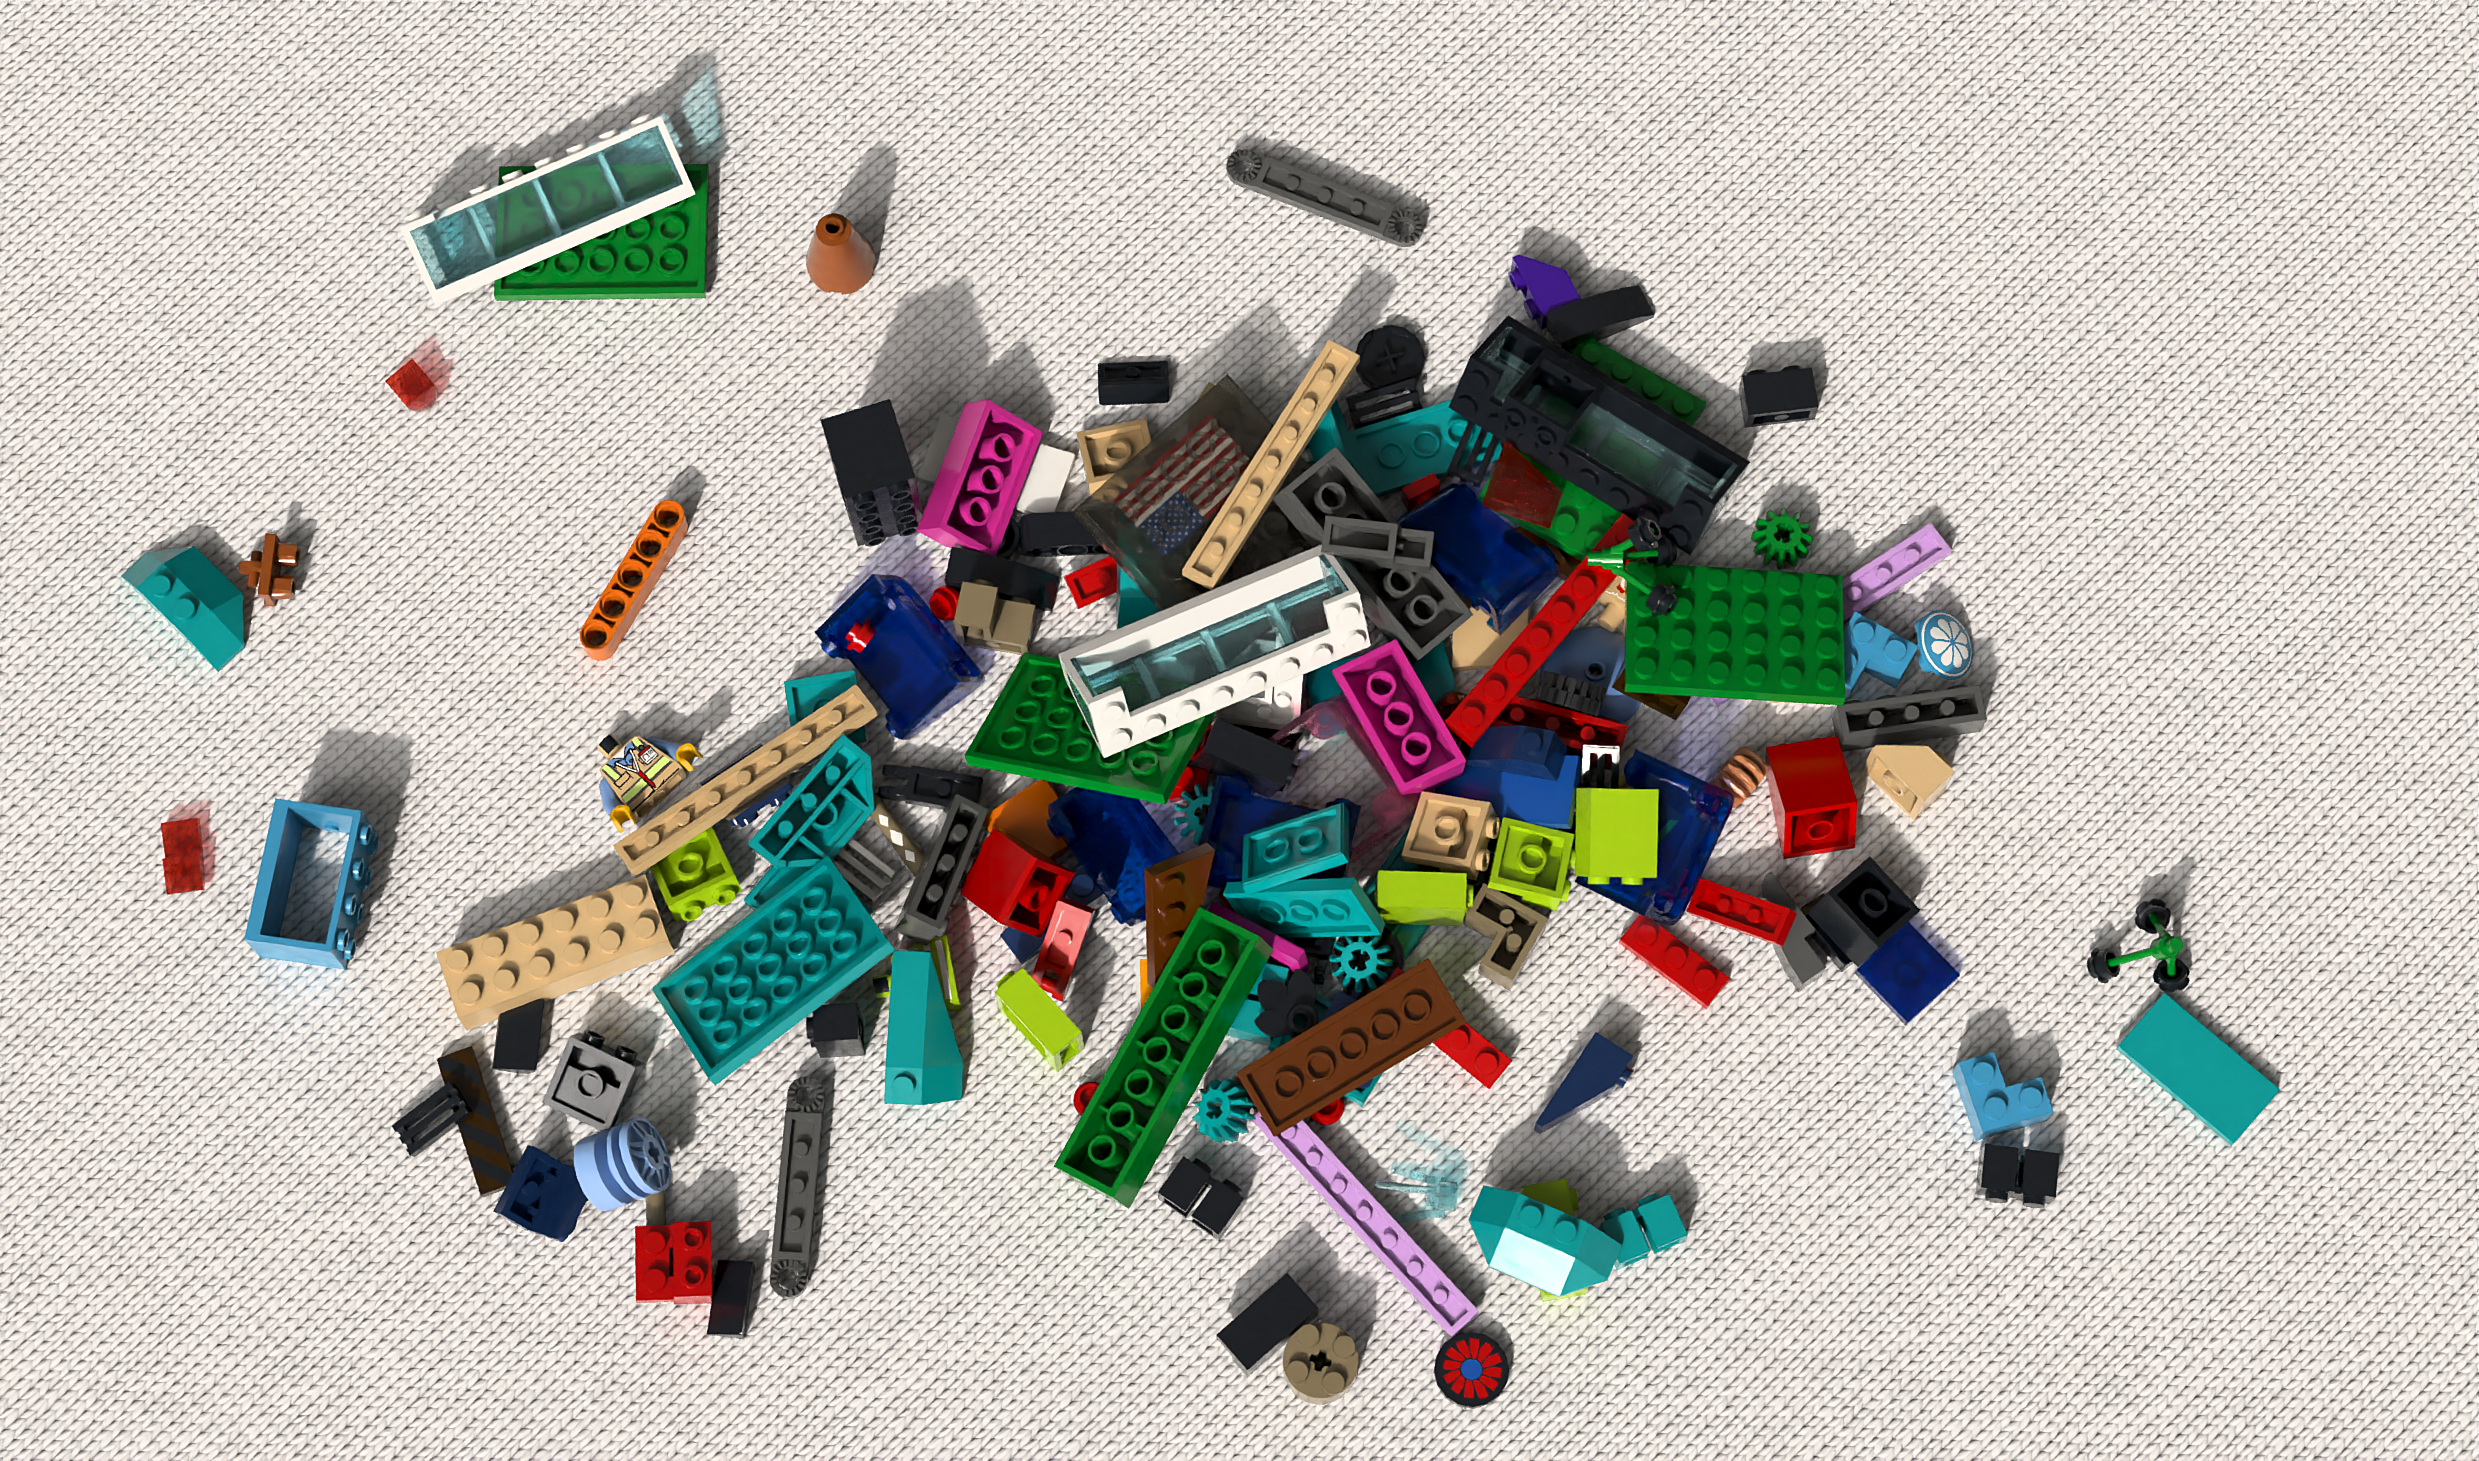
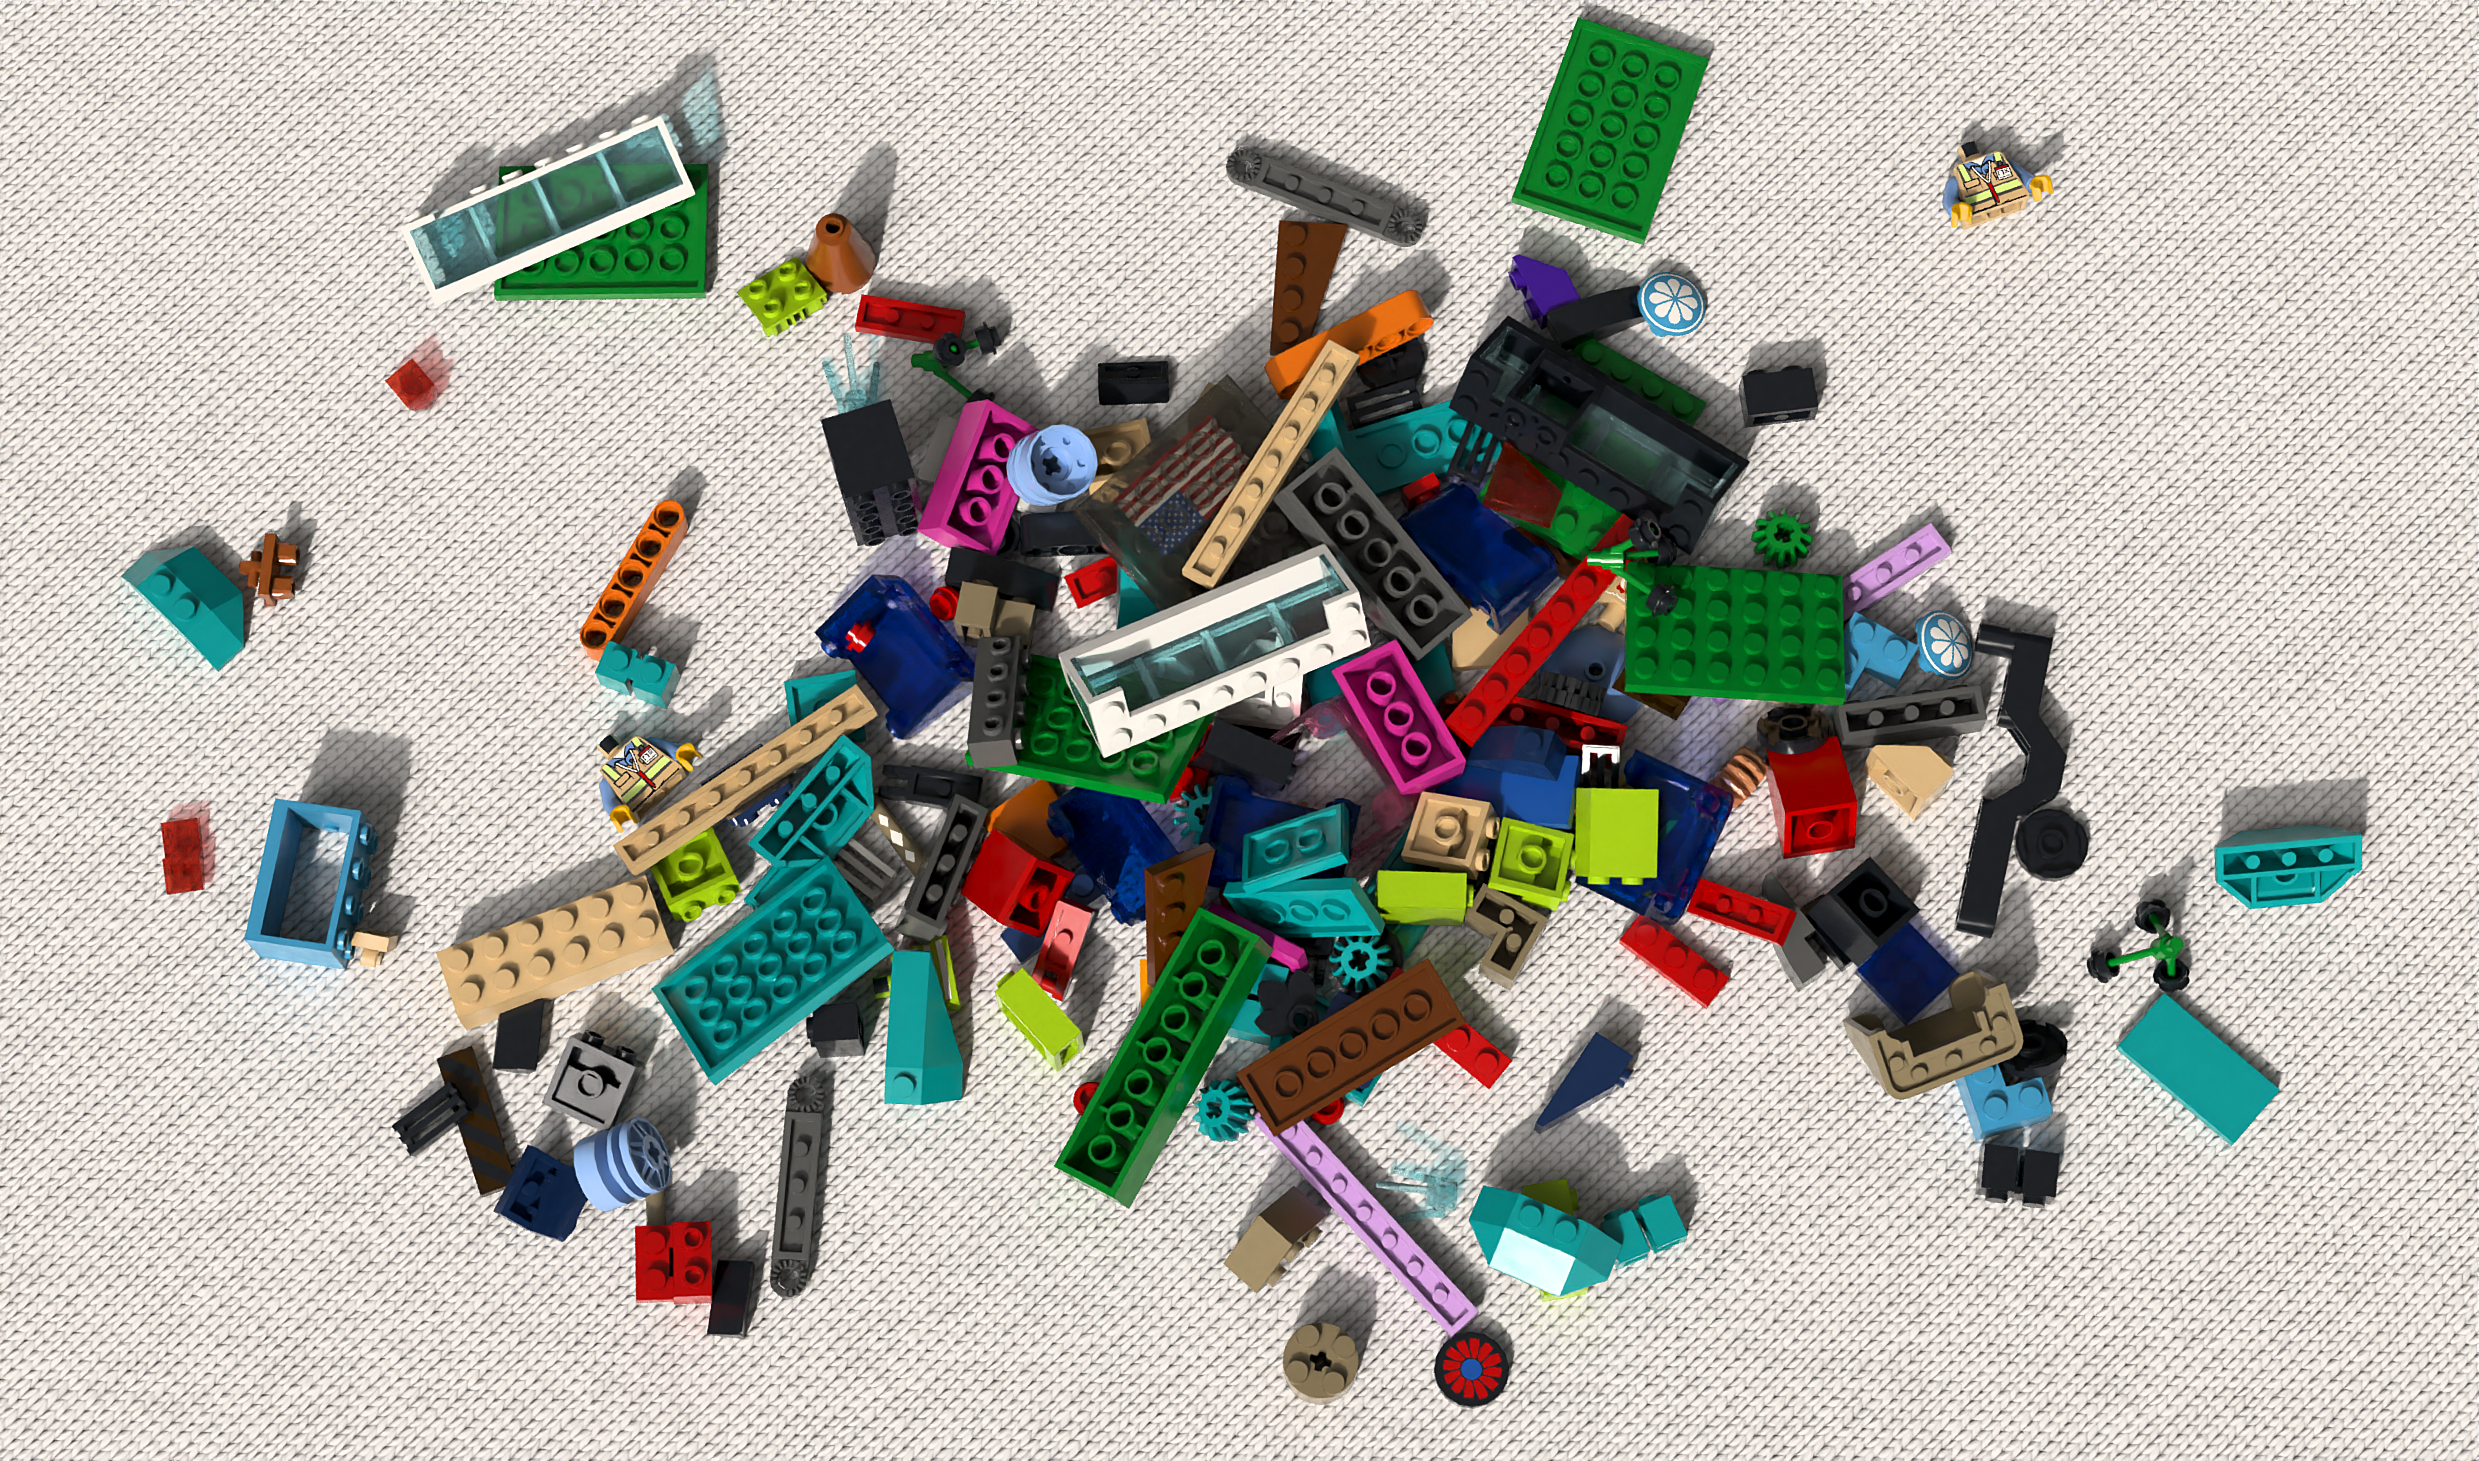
black piece [1158,1156,1245,1241] -> none
black piece [1216,1273,1318,1377] -> none
dark grey slope [1321,515,1434,574] -> none
none -> tan tile [351,927,399,967]
none -> teal piece [595,641,681,709]
none -> lime hinge [737,256,828,337]
none -> clear light blue plant [822,334,880,414]
none -> red plate [855,294,966,344]
none -> black plant [911,322,1002,404]
none -> dark grey brick [967,635,1032,769]
none -> light blue wheel [1006,424,1098,507]
none -> dark tan brick [1223,1186,1327,1293]
none -> orange beam [1264,290,1434,400]
none -> reddish brown wing [1270,220,1349,356]
none -> green plate [1511,17,1709,245]
none -> dish [1637,272,1705,337]
none -> black tile [1757,705,1829,754]
none -> dark tan windscreen [1842,967,2023,1100]
none -> torso [1942,141,2054,230]
none -> black beam [1954,620,2067,939]
none -> black tile [1998,1019,2068,1078]
none -> black tile [2014,809,2088,882]
none -> teal wedge [2214,825,2362,909]

